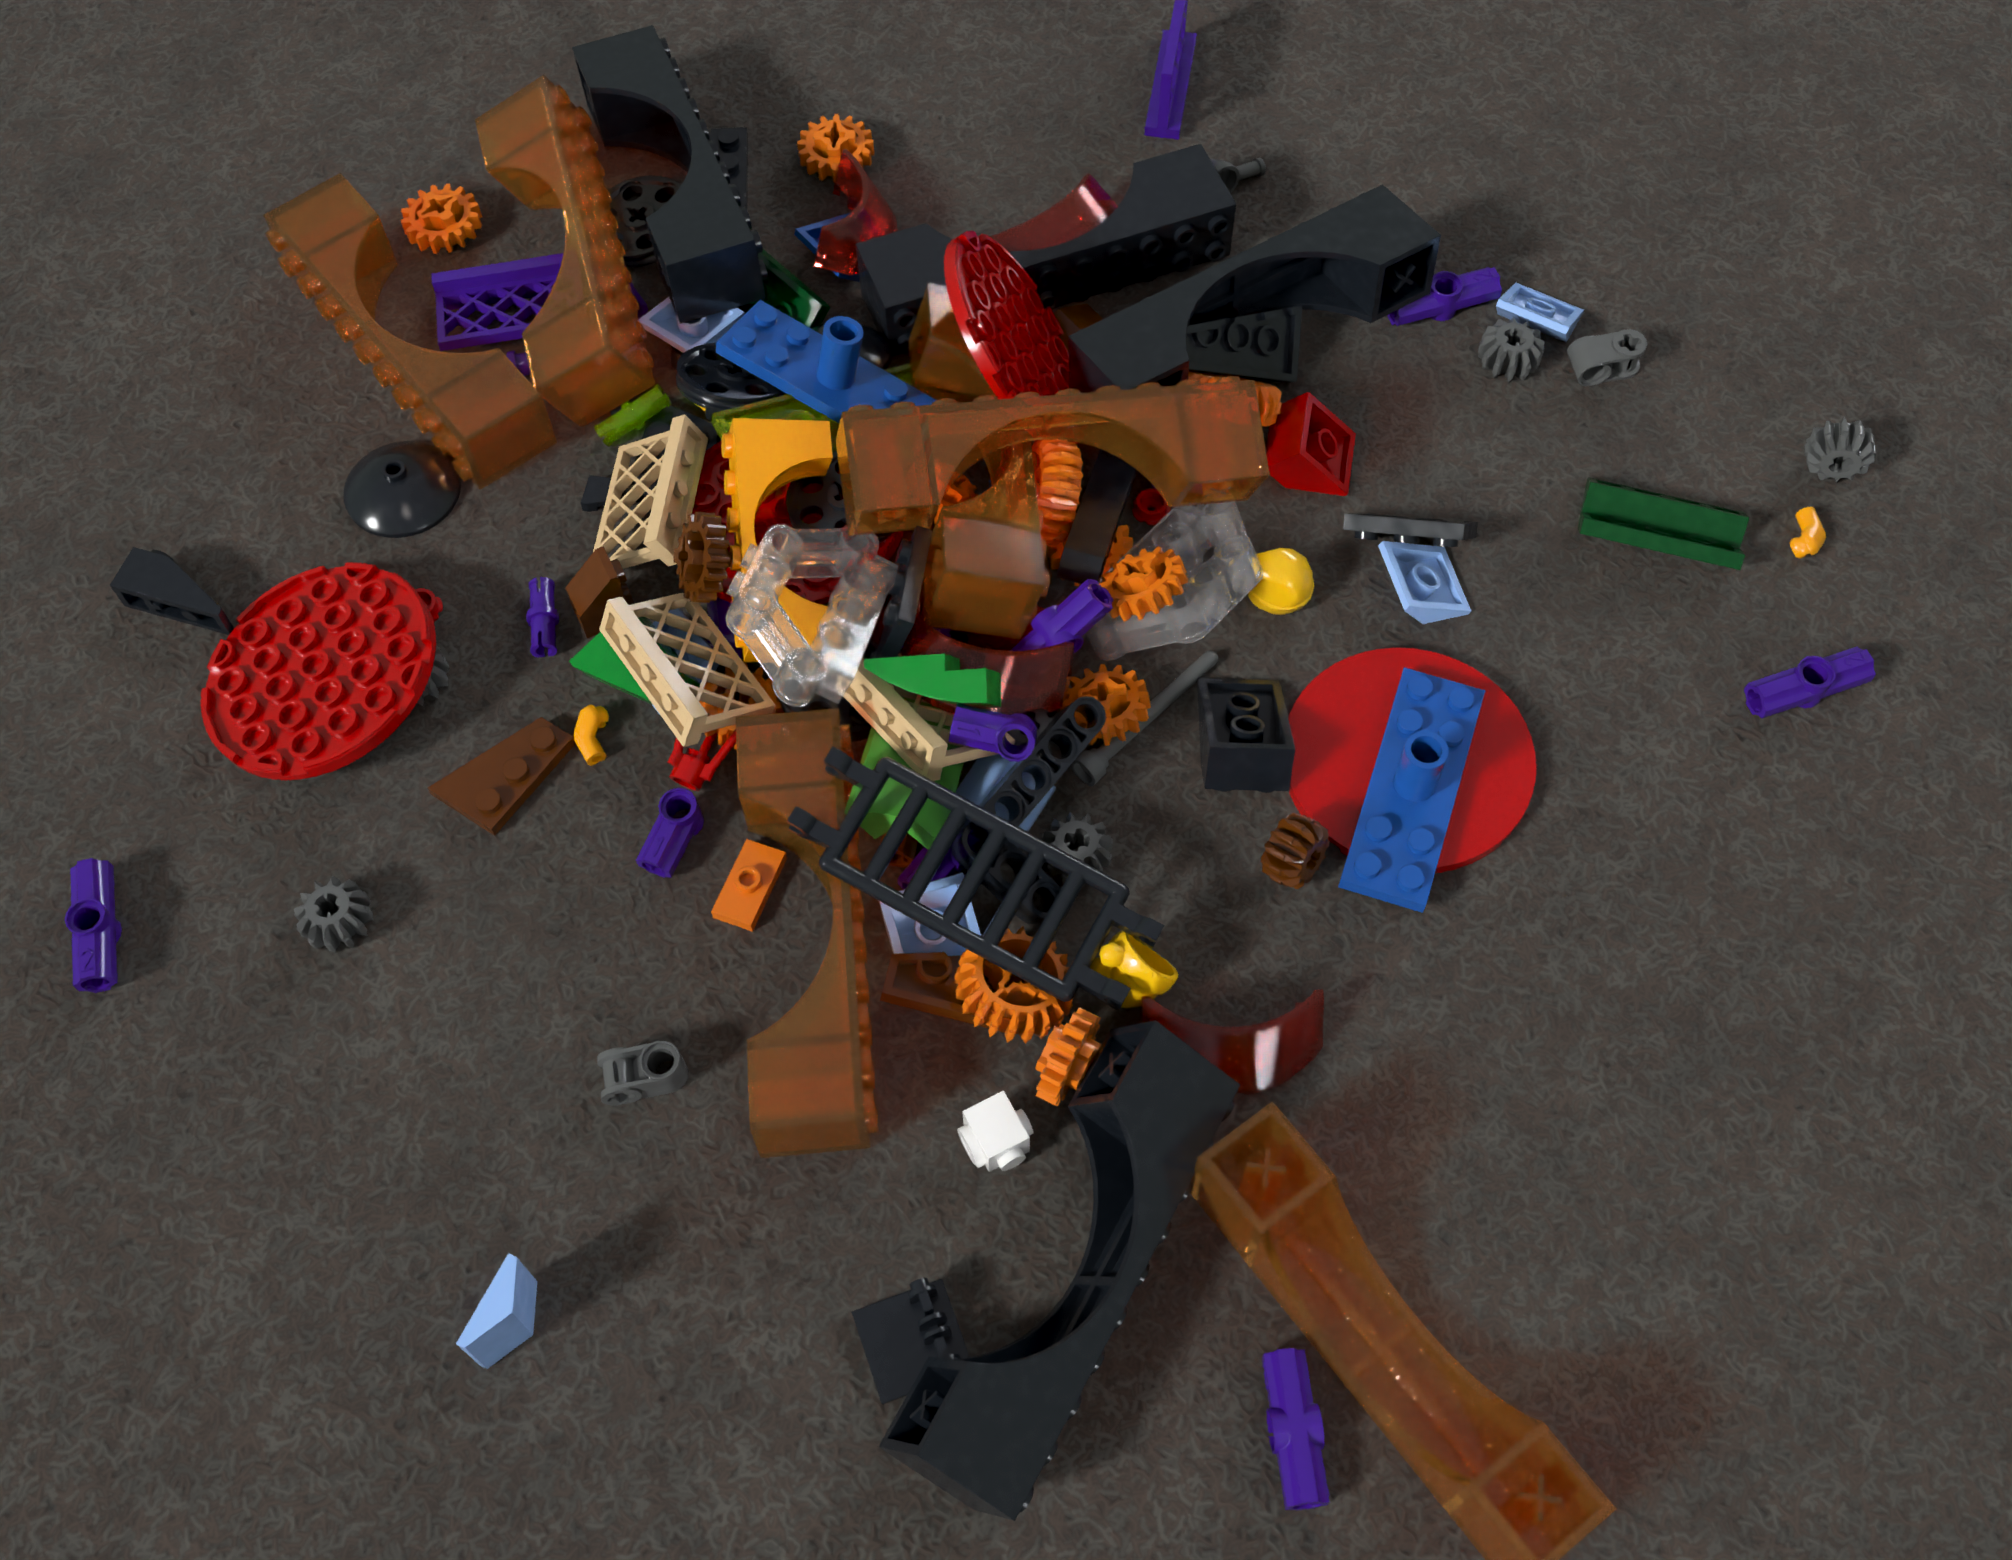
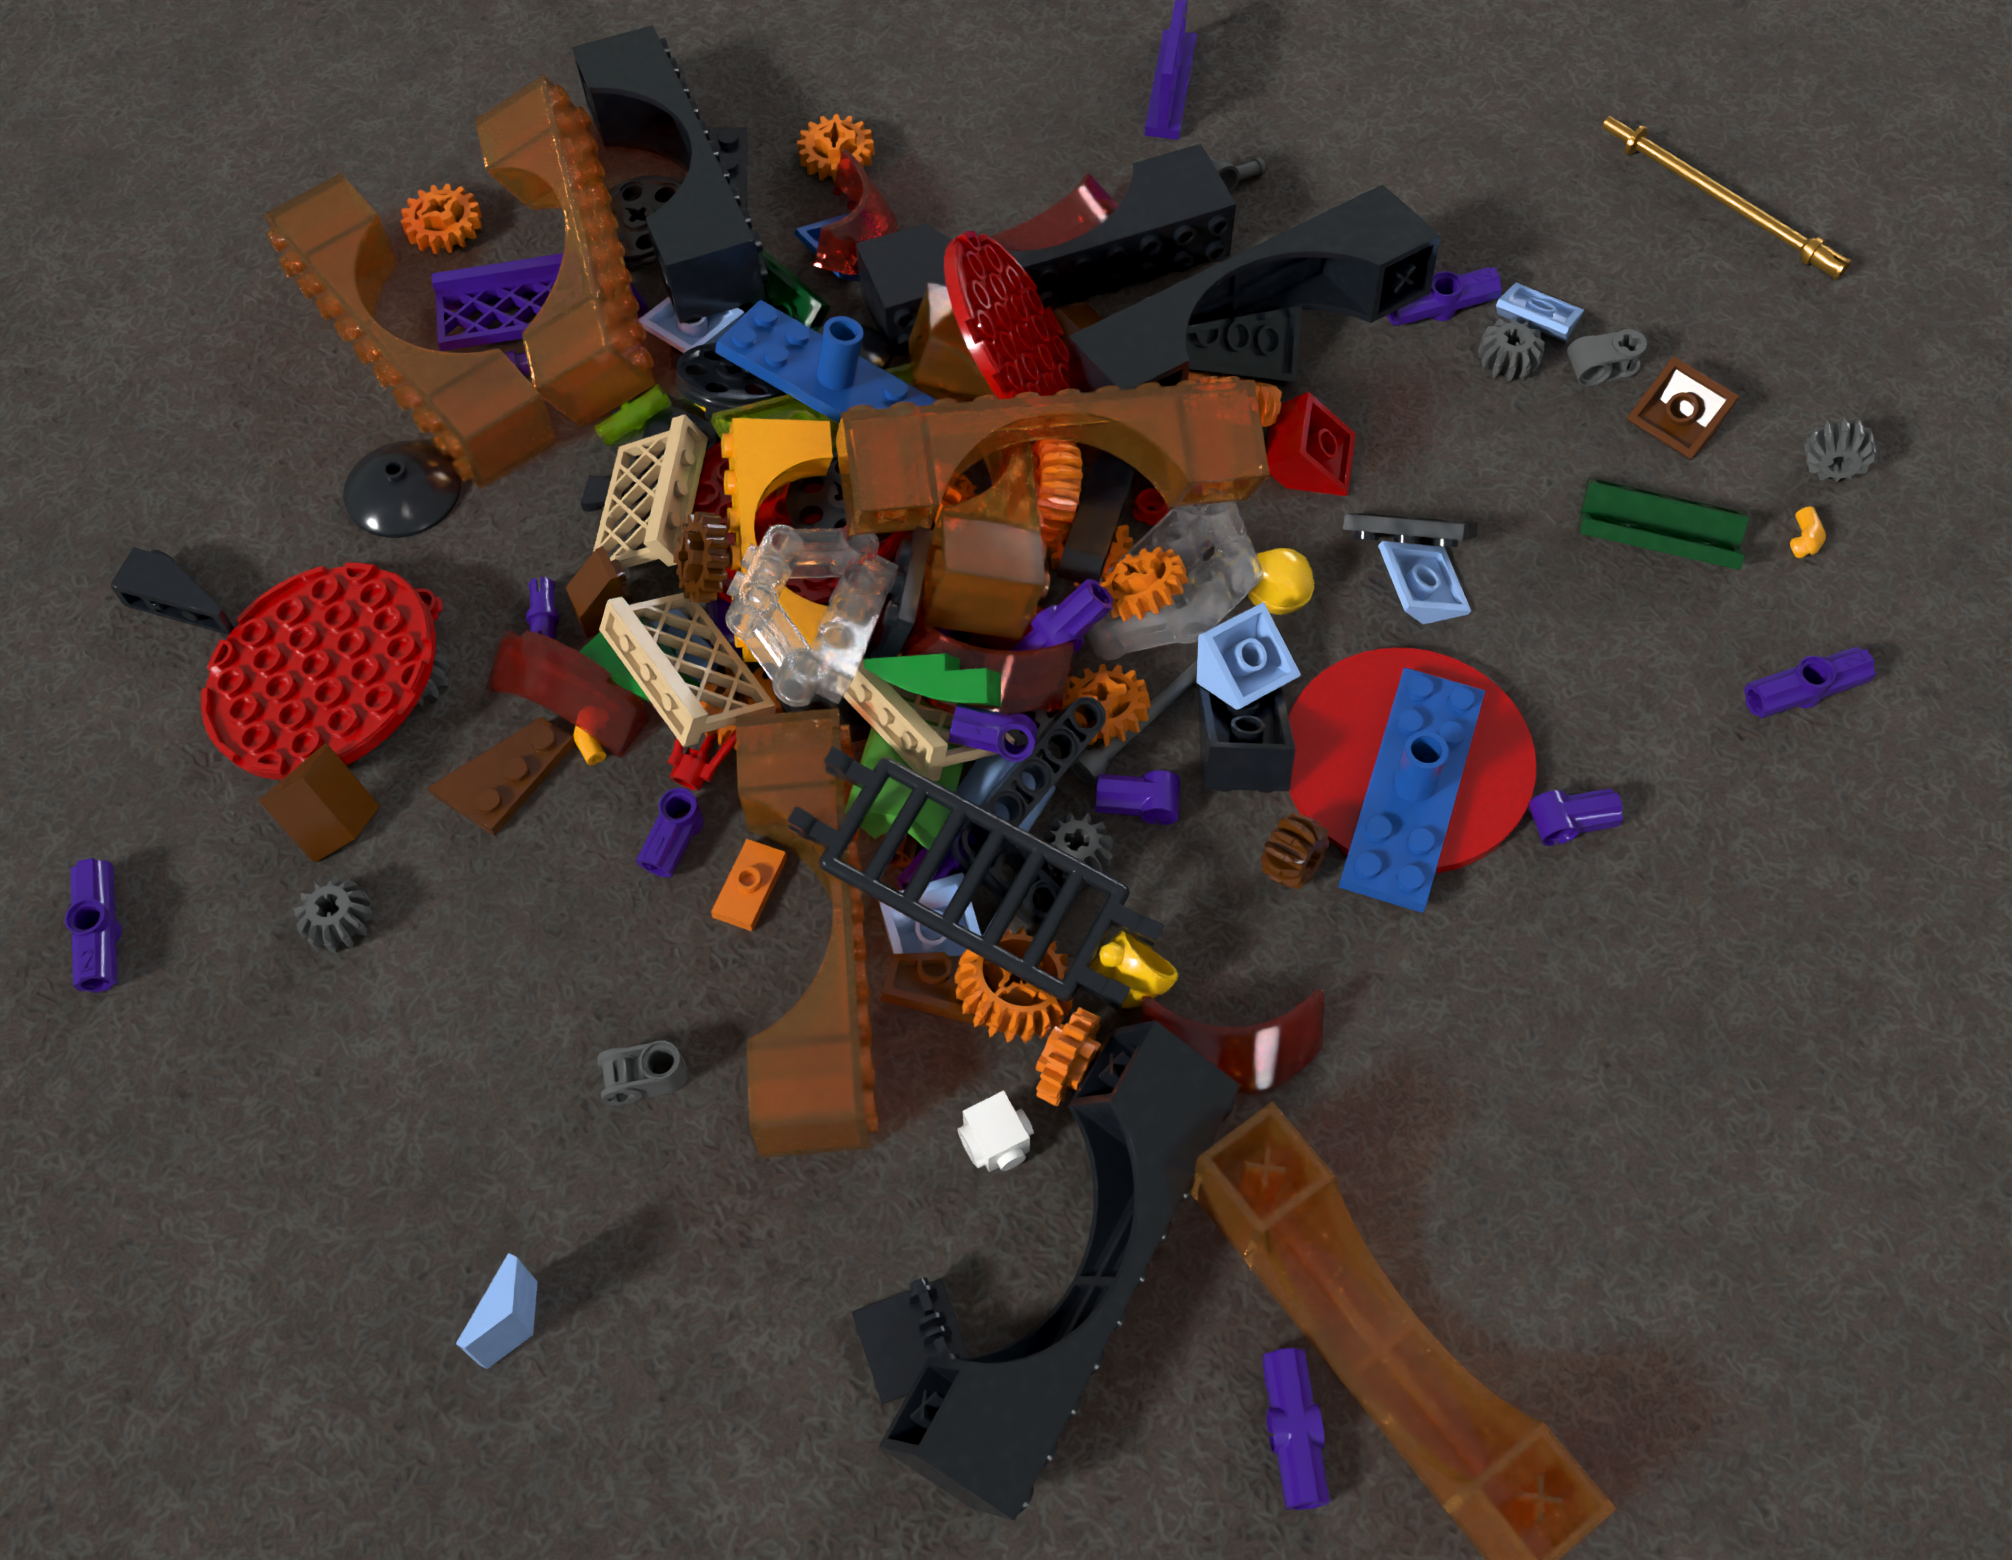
none -> reddish brown slope [257,743,380,863]
none -> clear red windscreen [486,631,649,758]
none -> dark purple piece [1095,770,1181,825]
none -> light blue slope [1197,602,1301,710]
none -> dark purple piece [1529,788,1623,846]
none -> pearl gold bar [1602,116,1852,281]
none -> reddish brown slope [1626,356,1739,460]

